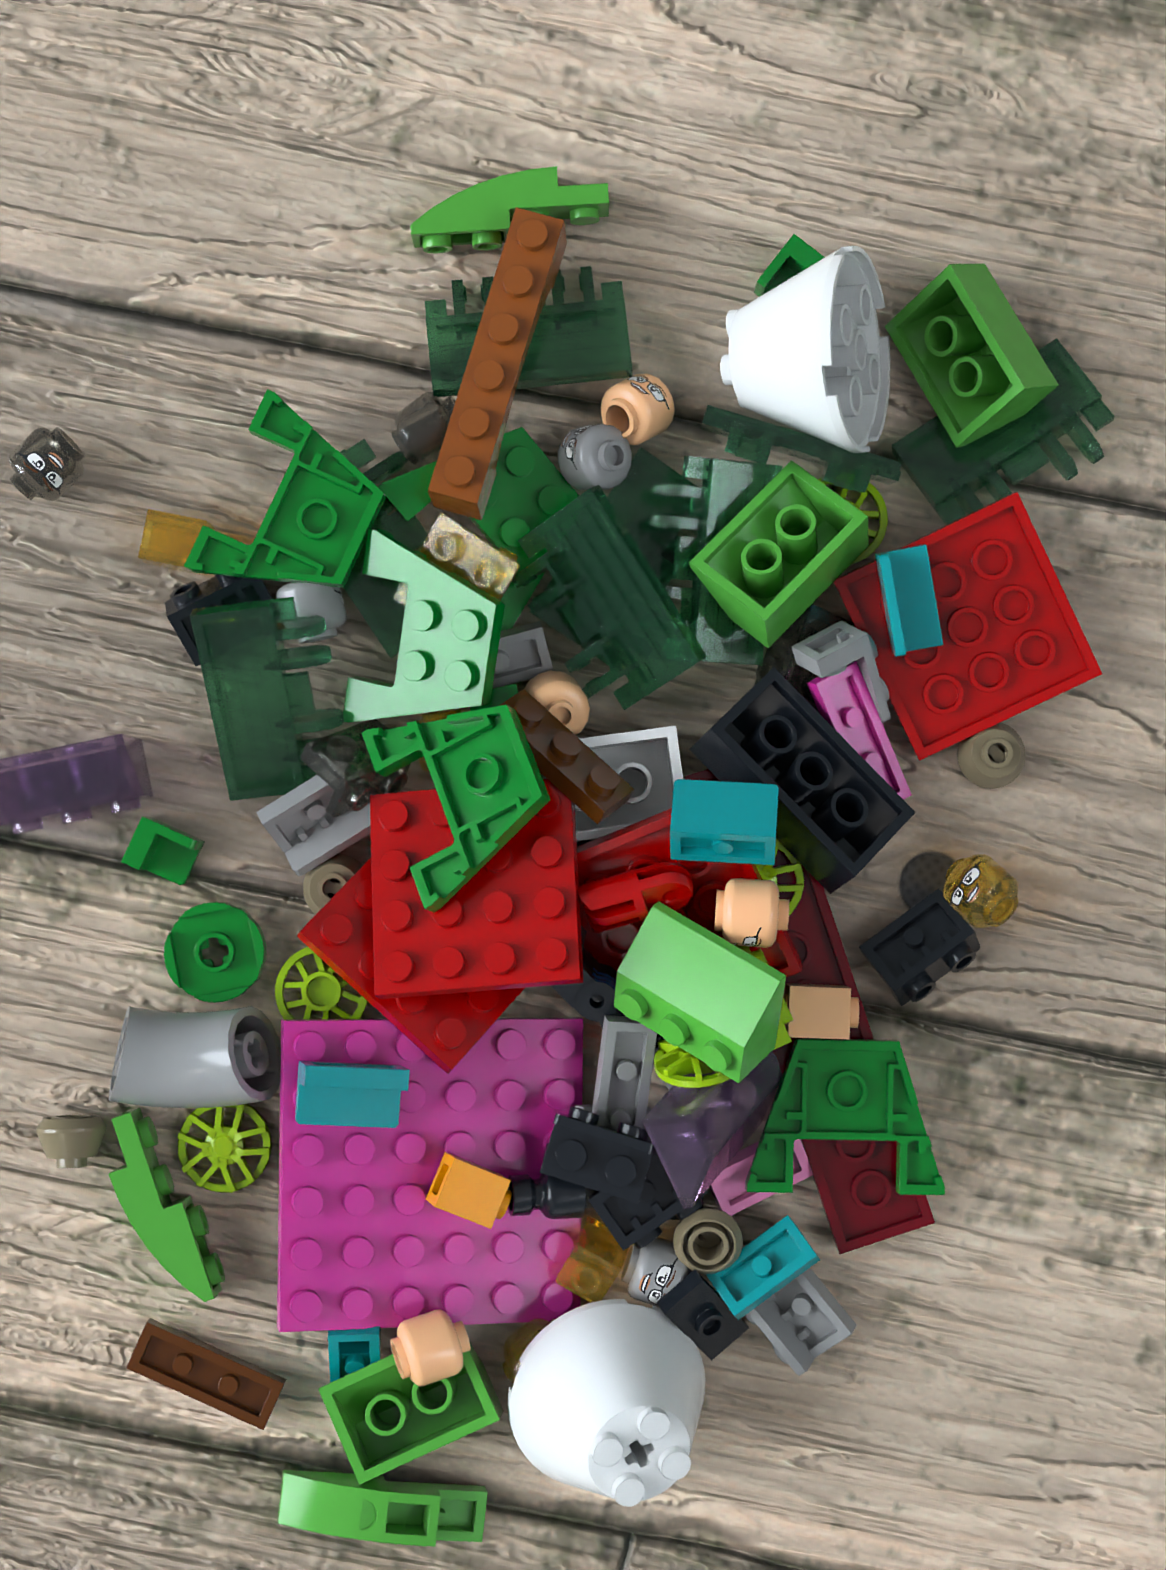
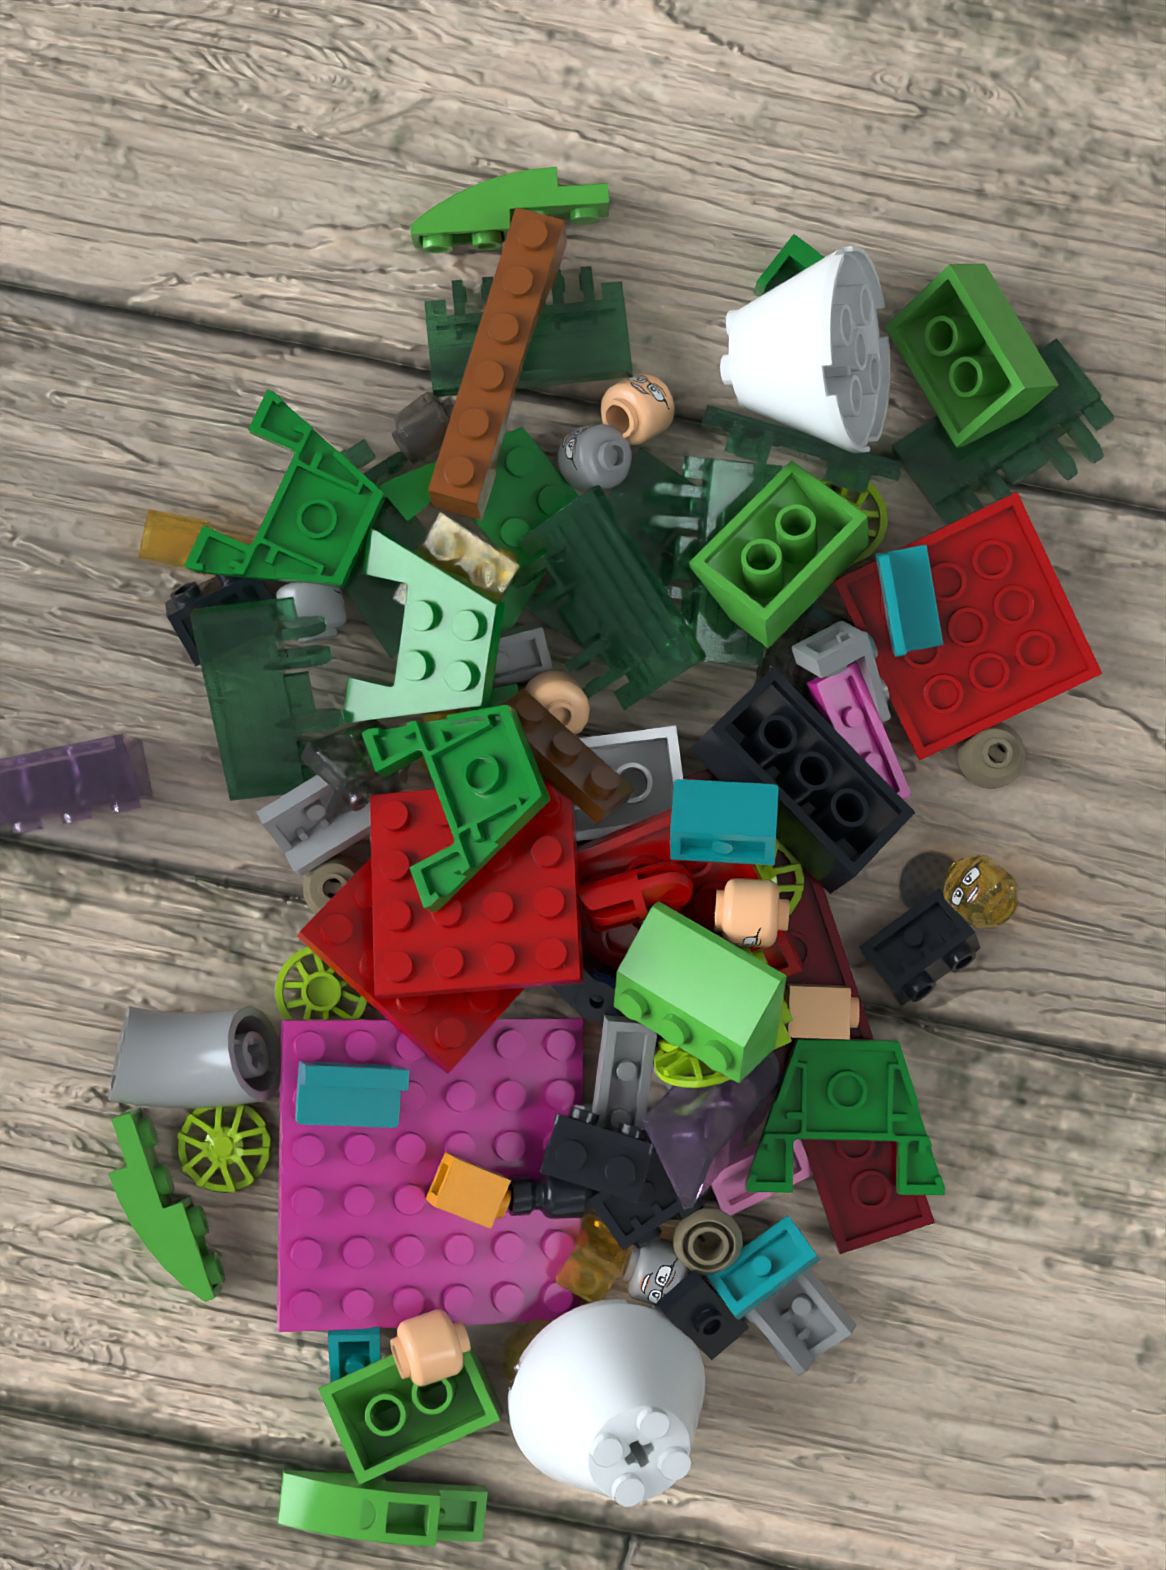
clear smoke head [9,427,85,501] -> none
dark tan cone [36,1115,106,1168] -> none
green panel [121,816,205,885] -> none
reddish brown plate [126,1318,287,1430] -> none
green plate [164,902,267,1003] -> none

